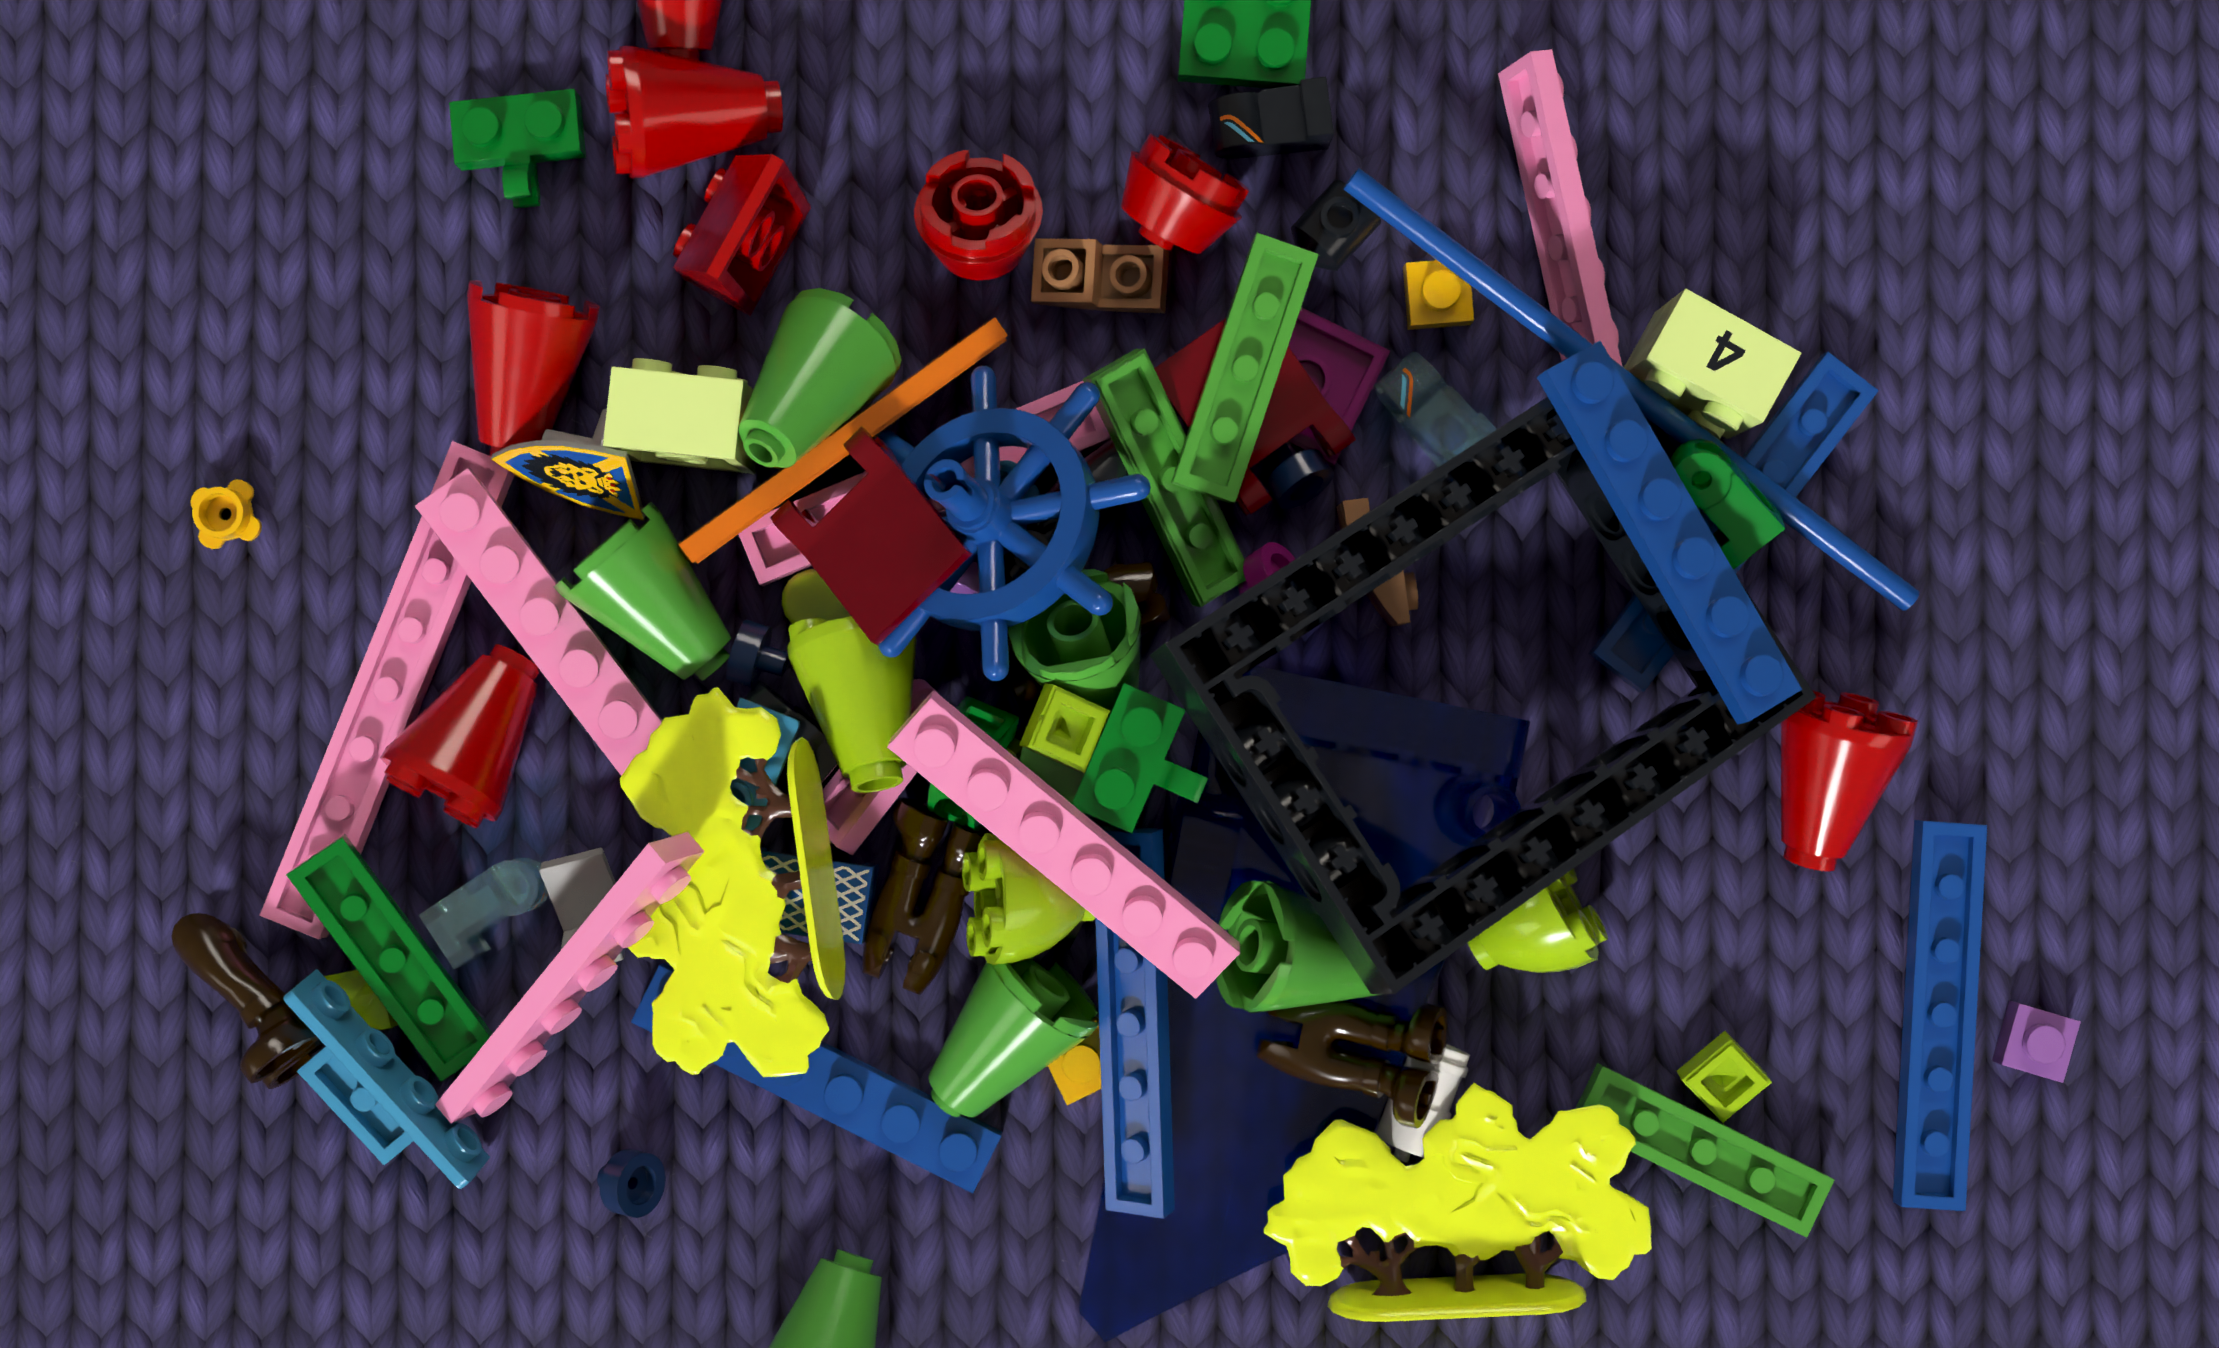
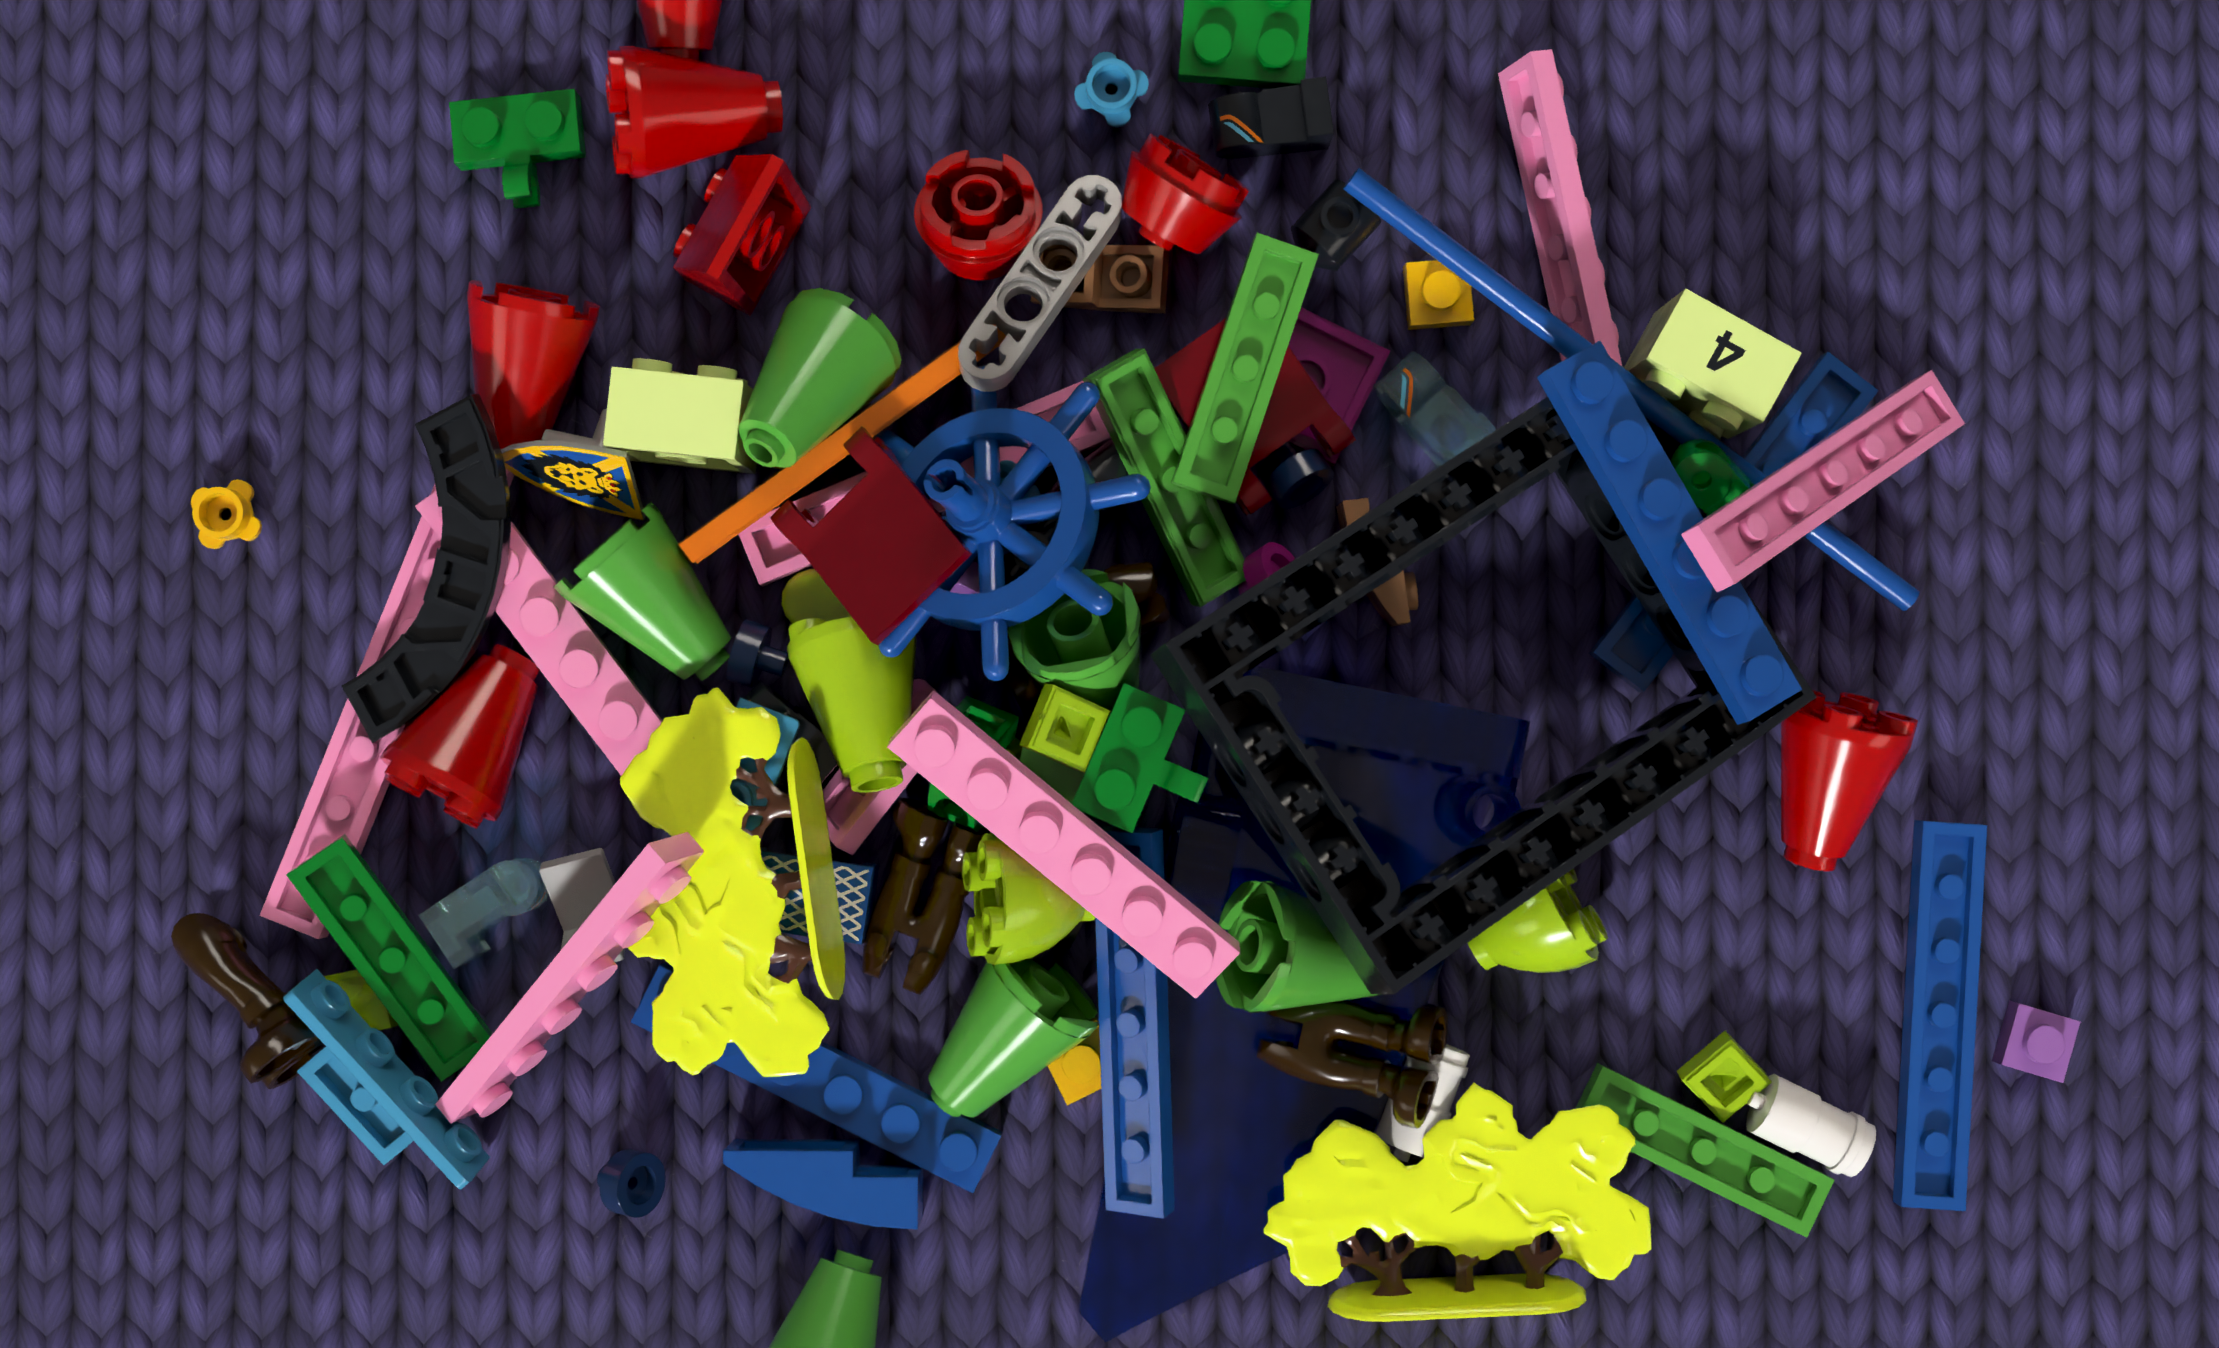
none -> black tile [342,394,511,743]
none -> blue slope [723,1139,923,1230]
none -> light grey beam [958,175,1122,392]
none -> dark azure plate [1074,52,1149,127]
none -> bright pink plate [1681,370,1965,592]
none -> white piece [1746,1074,1876,1177]

